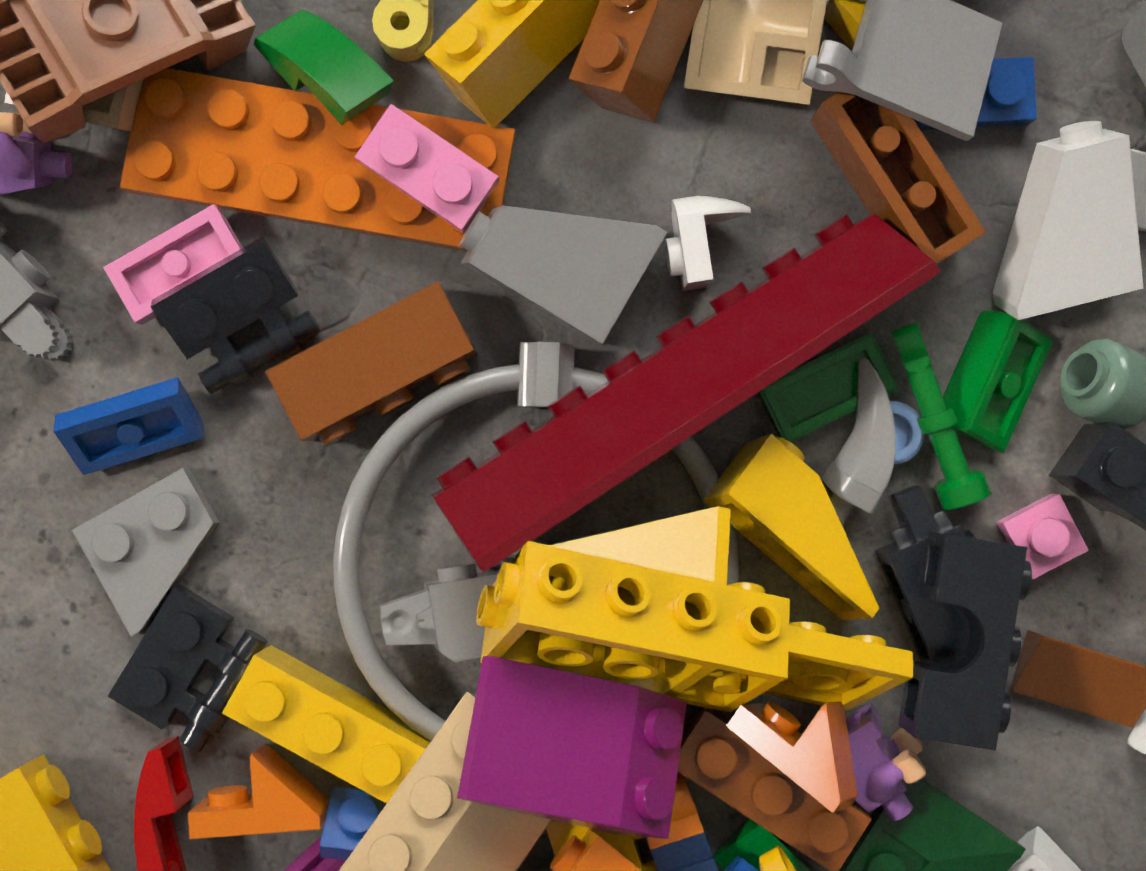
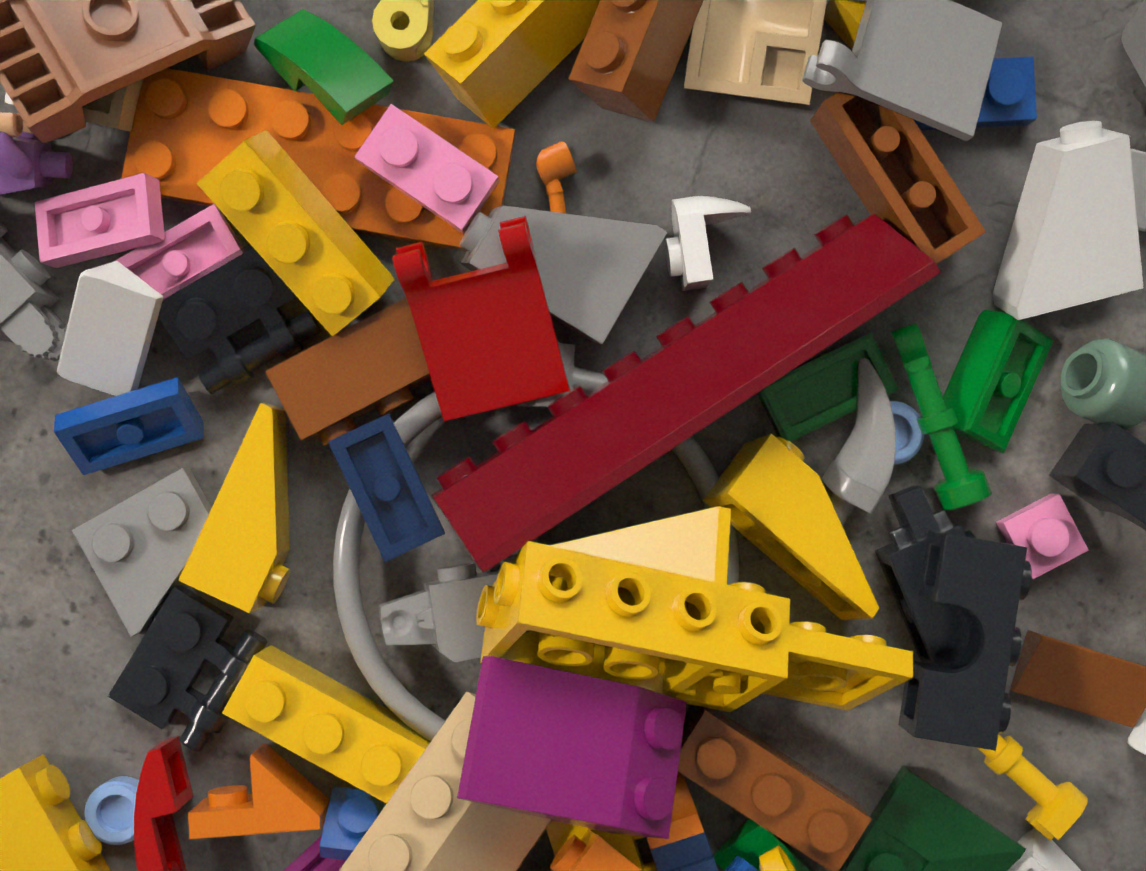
slope [726,701,858,813] -> none
medium lavender piece [846,702,926,821] -> none
none -> bright pink plate [35,173,165,268]
none -> white slope [57,261,164,396]
none -> light blue tile [84,776,139,845]
none -> yellow slope [178,403,290,613]
none -> yellow brick [196,130,395,337]
none -> dark blue plate [328,414,446,562]
none -> red flag [392,216,570,421]
none -> orange hand [536,141,577,214]
none -> yellow piece [977,734,1088,841]

